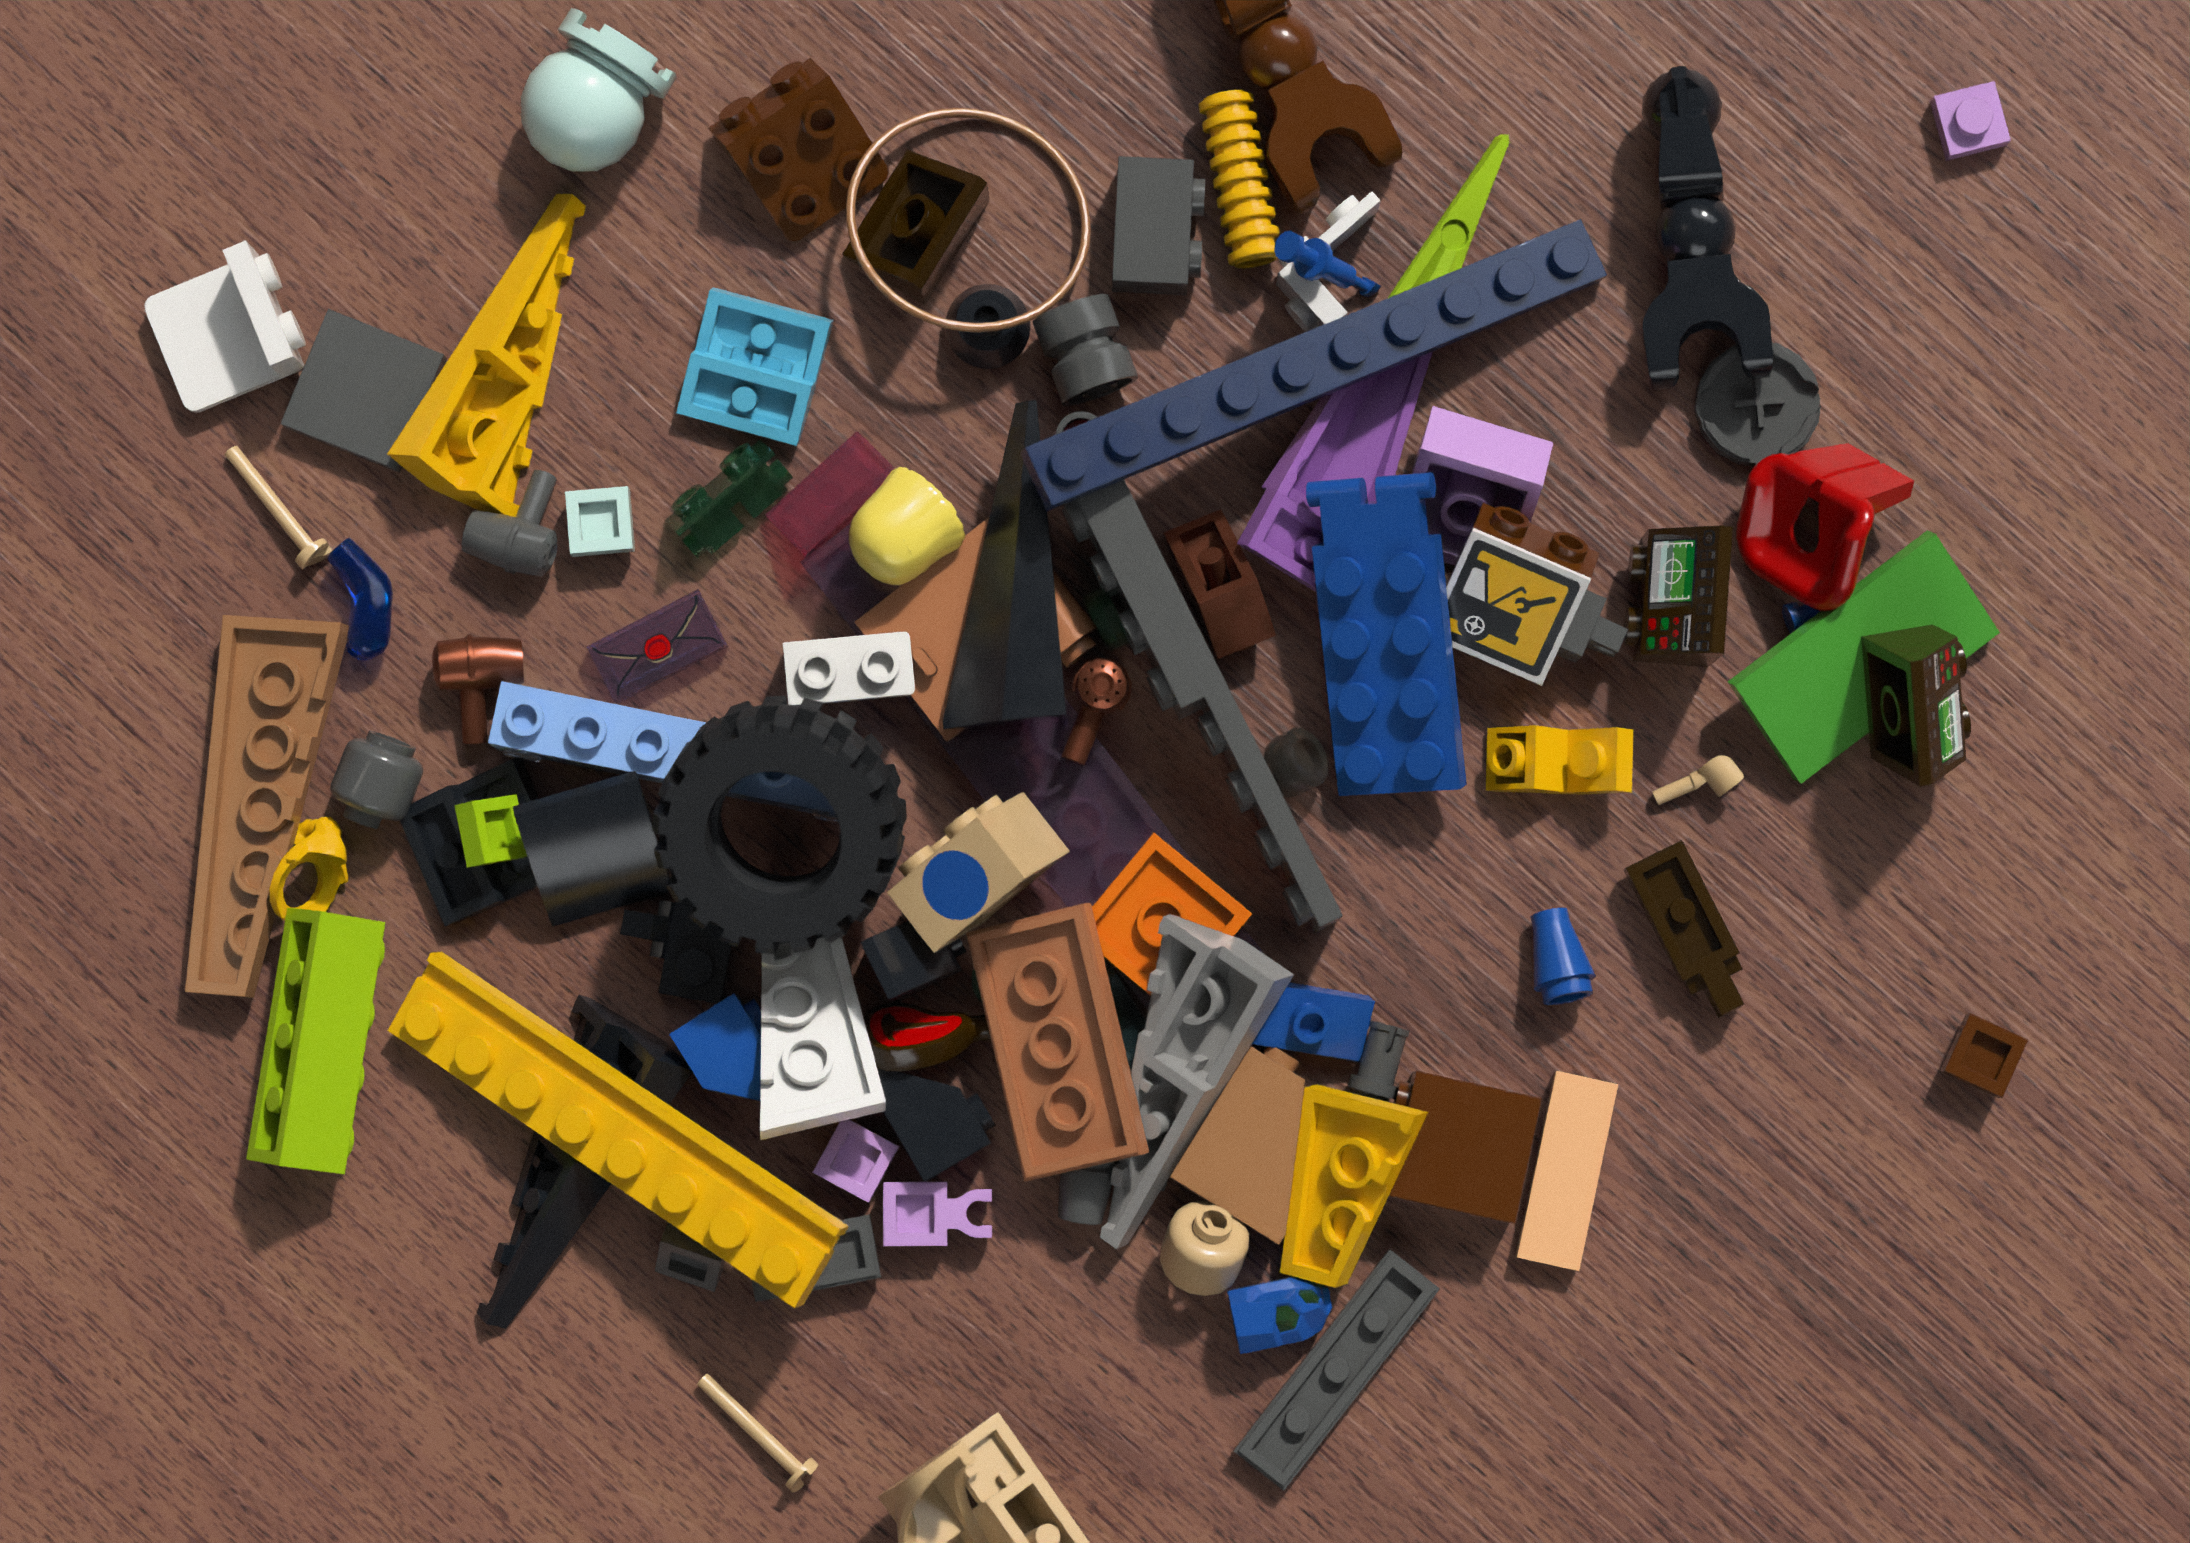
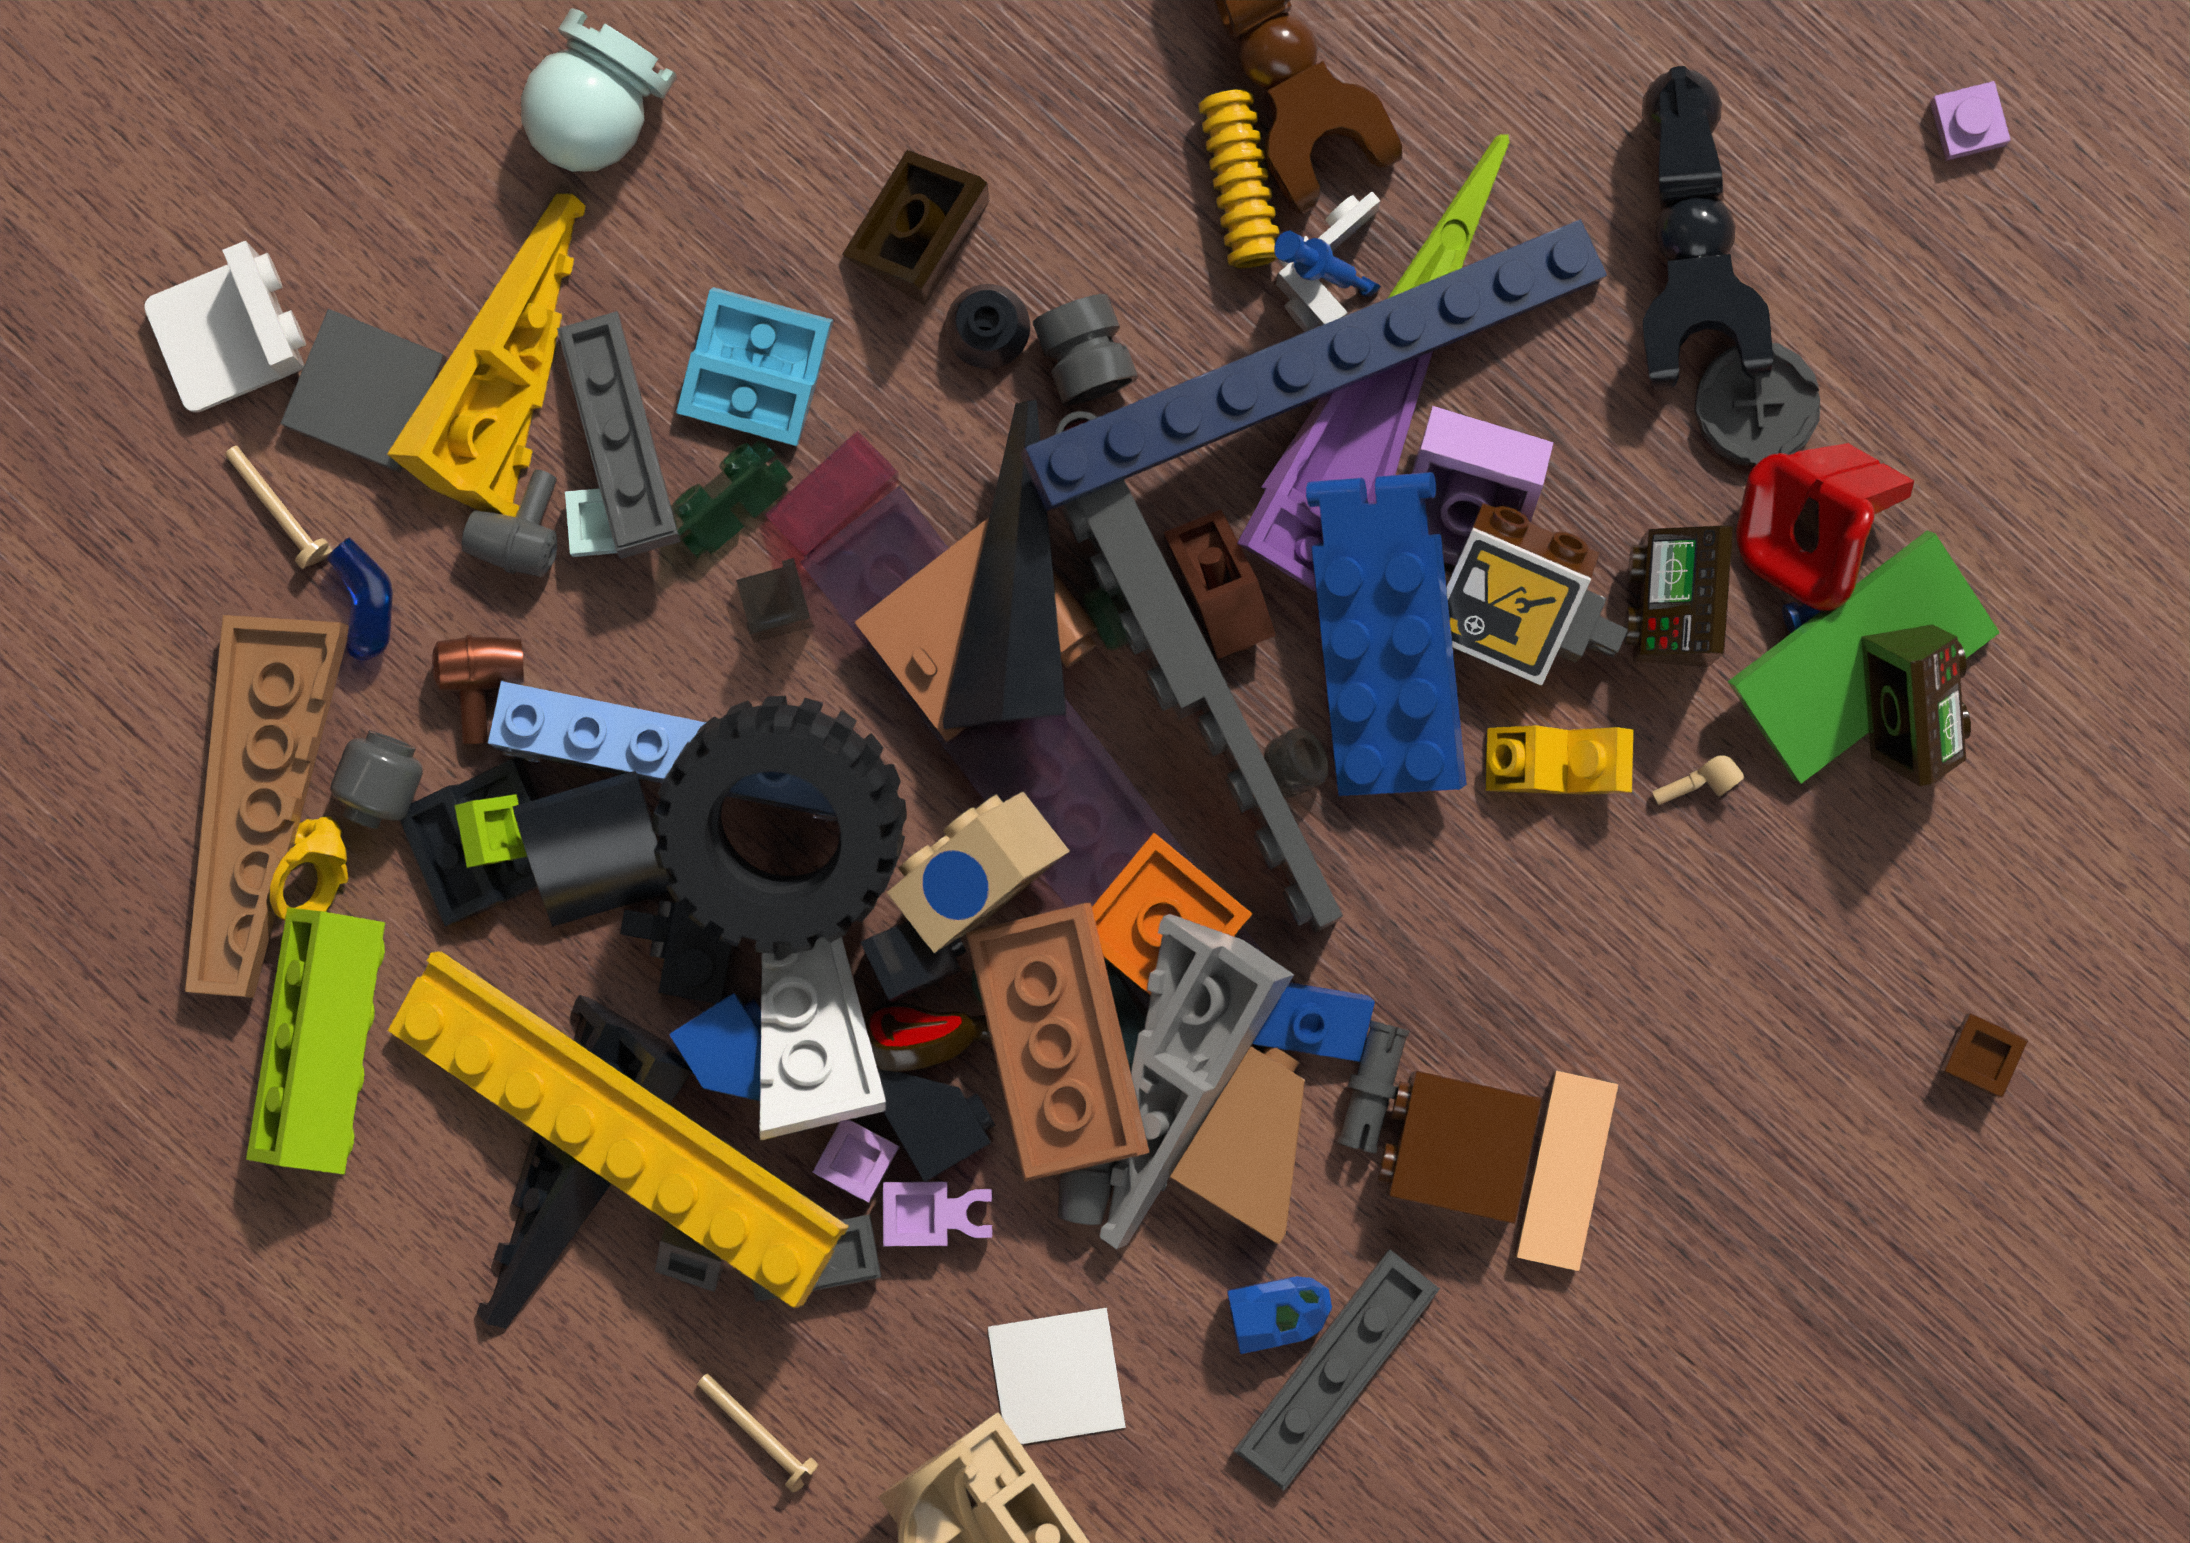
clear purple tile [586,589,729,704] -> none
reddish brown bracket [708,58,889,241] -> none
white bracket [783,632,915,706] -> none
medium nougat piece [846,108,1091,332] -> none
light yellow hair [849,467,965,585] -> none
copper piece [1061,658,1132,766] -> none
dark grey brick [1112,156,1205,295] -> none
tan head [1160,1200,1249,1296] -> none
yellow wing [1280,1085,1428,1288] -> none
blue cone [1530,908,1596,1005] -> none
dark brown hinge [1623,840,1744,1018] -> none
none -> dark grey tile [557,311,681,559]
none -> clear smoke panel [736,558,814,643]
none -> white sticker [988,1308,1126,1444]

